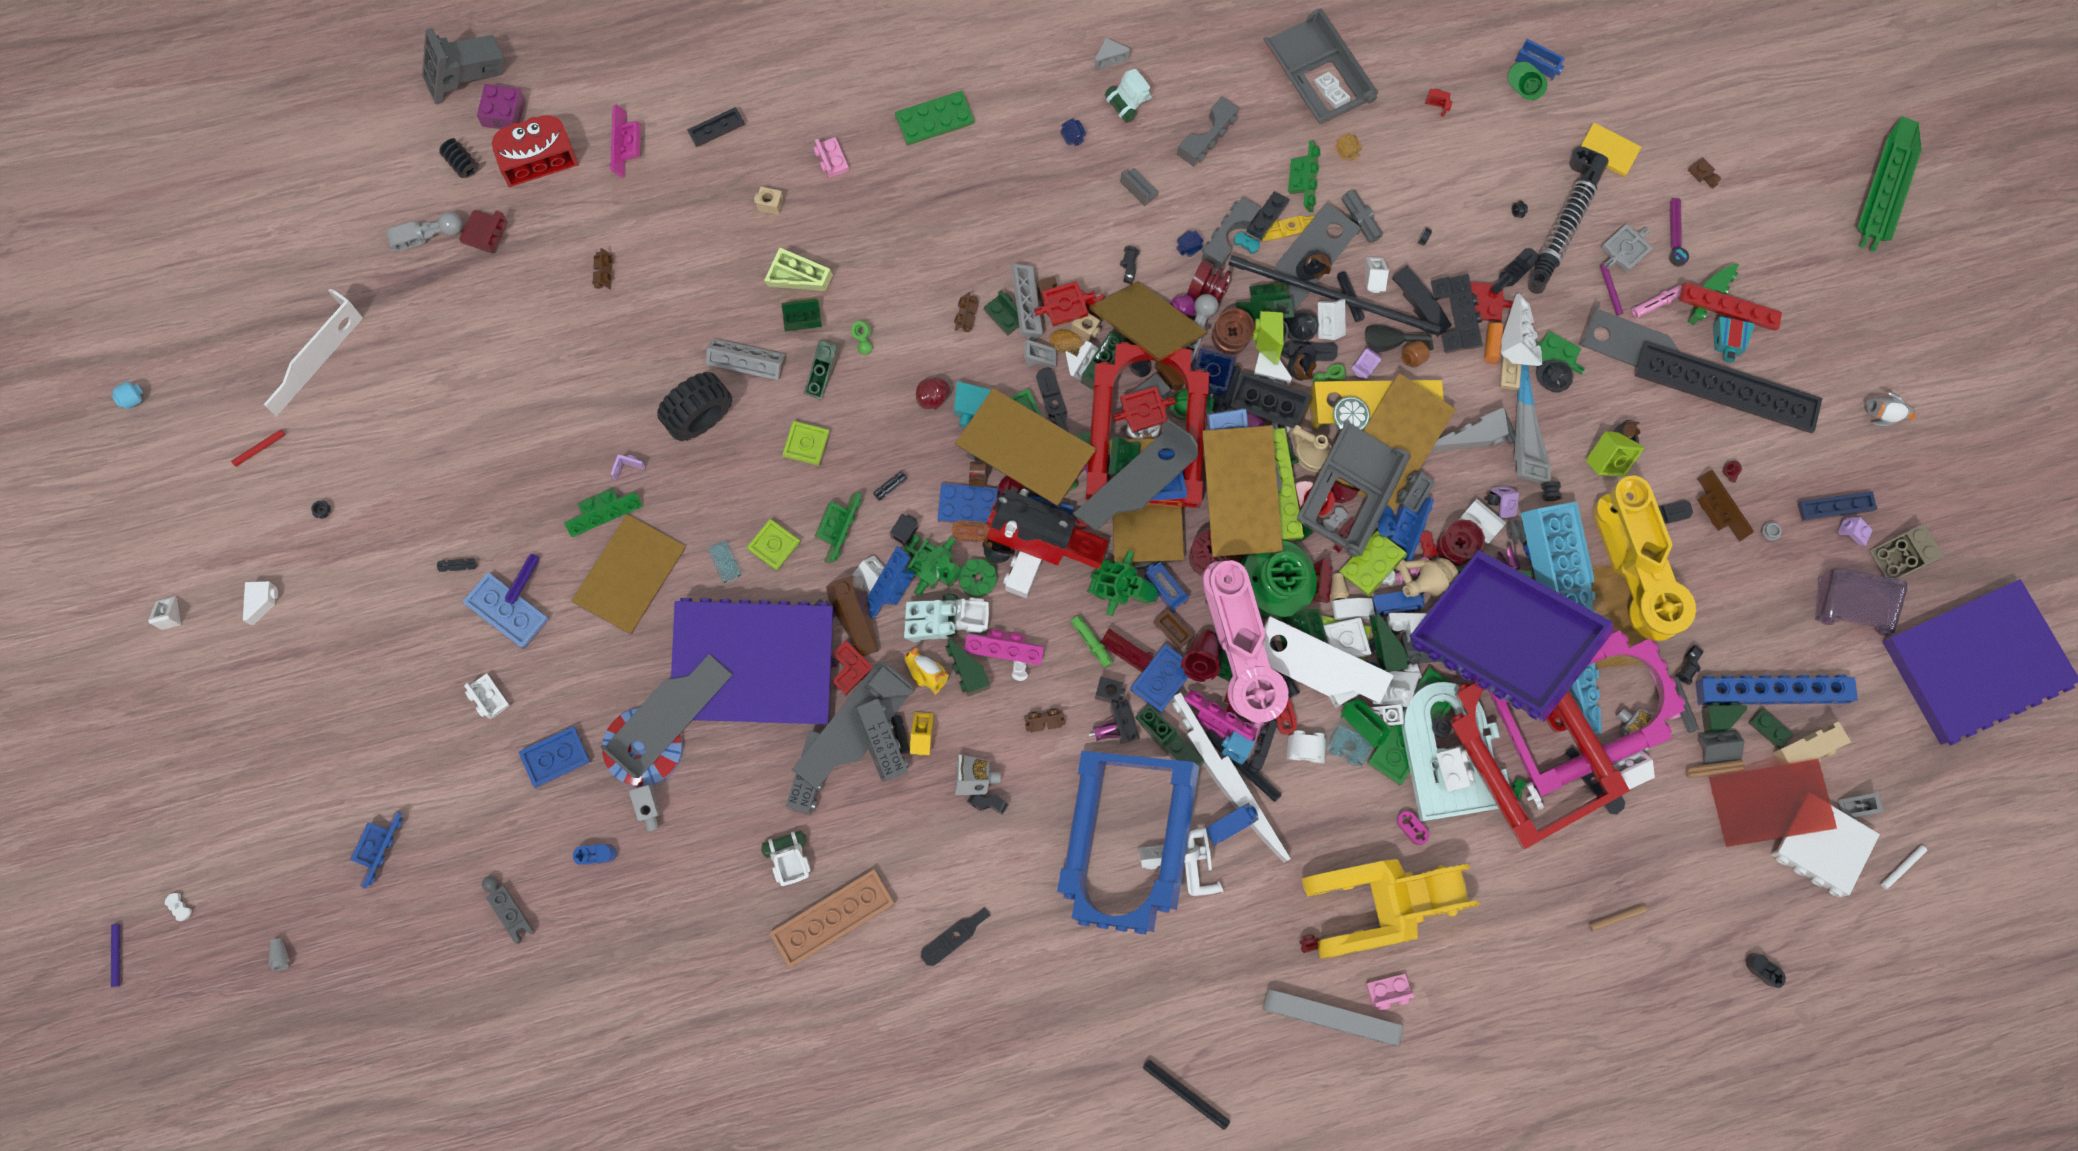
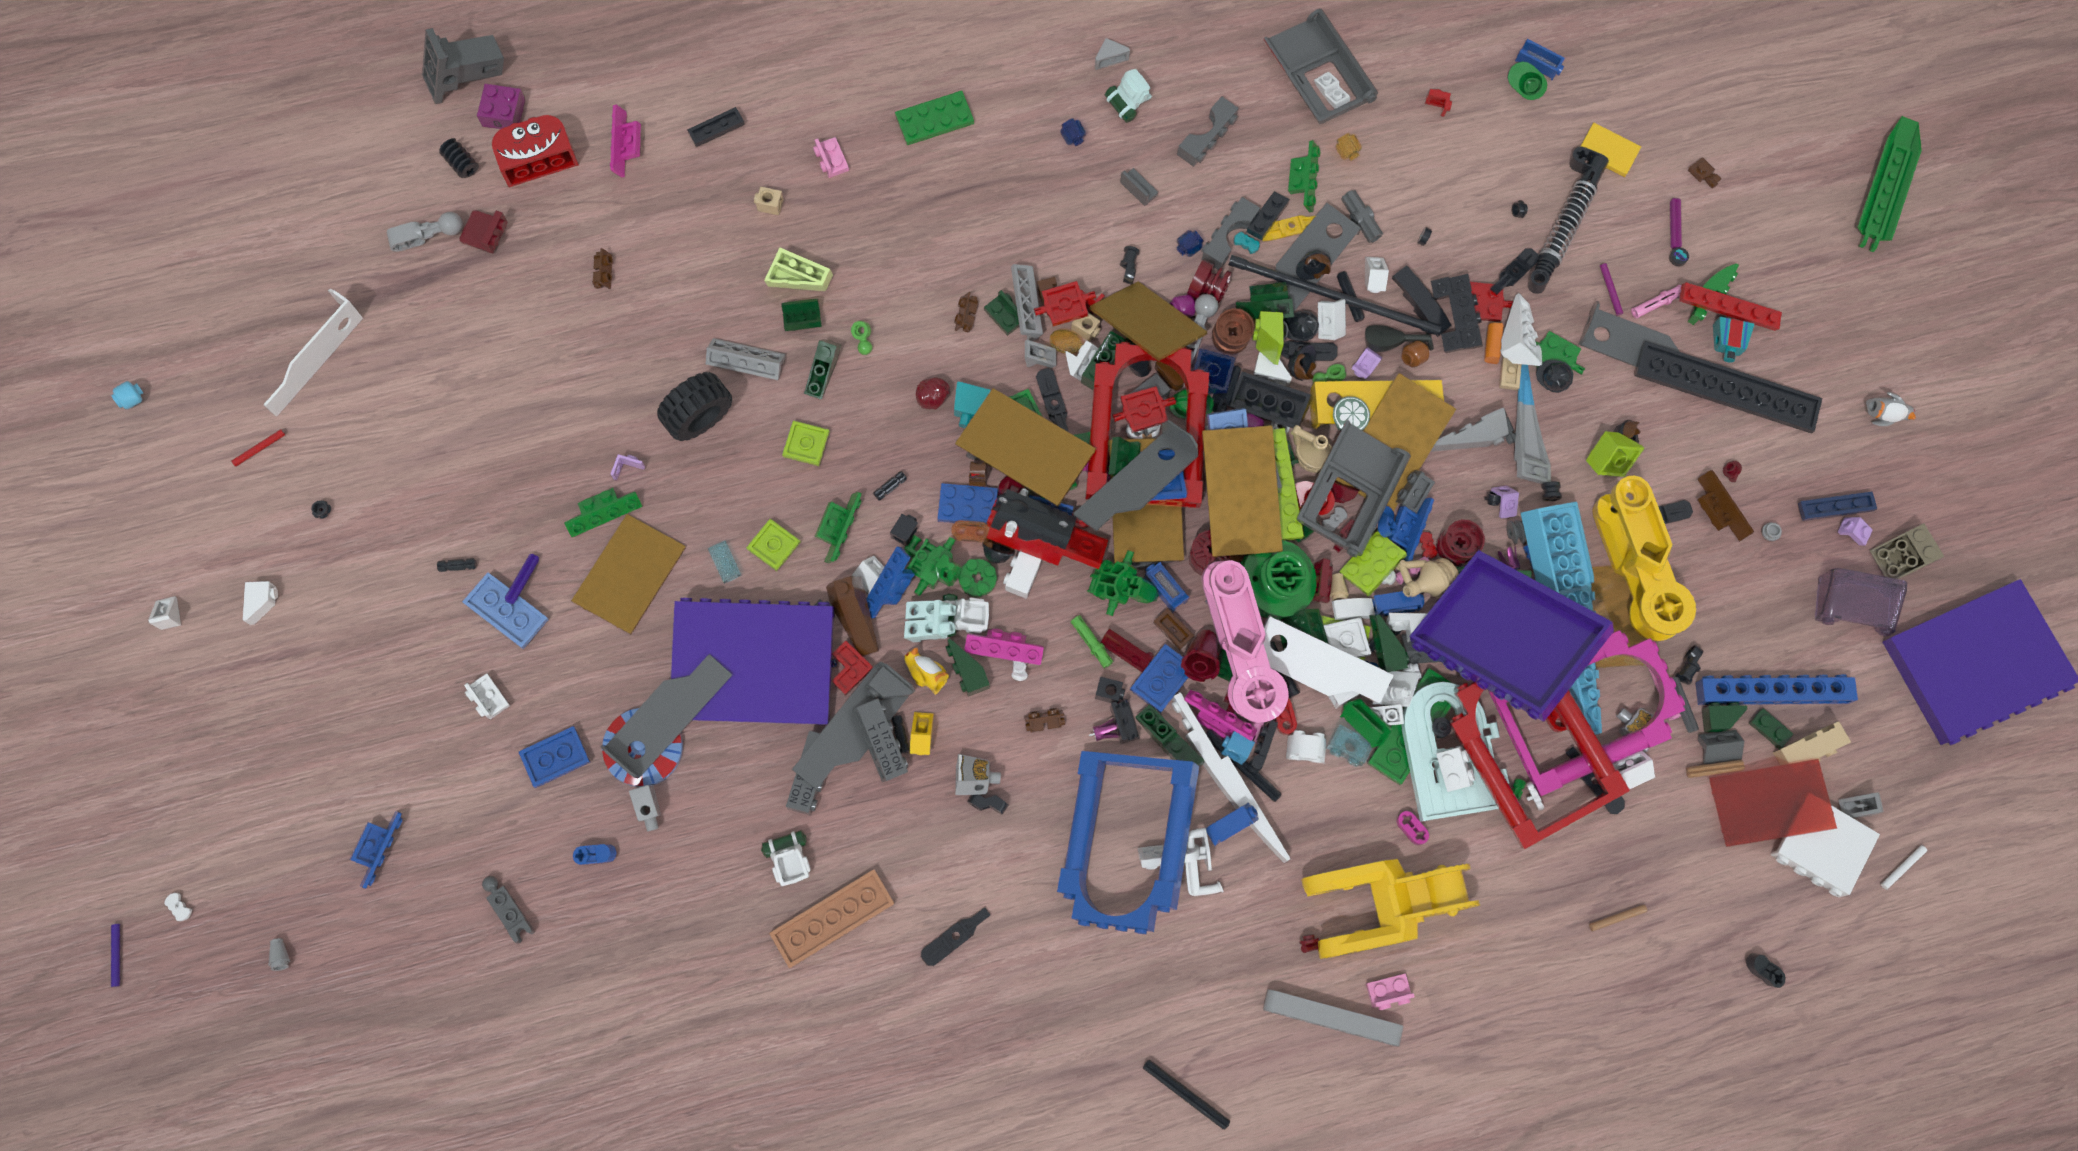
white panel [1459,499,1506,543] -> none
light grey plate [1601,224,1653,272] -> none

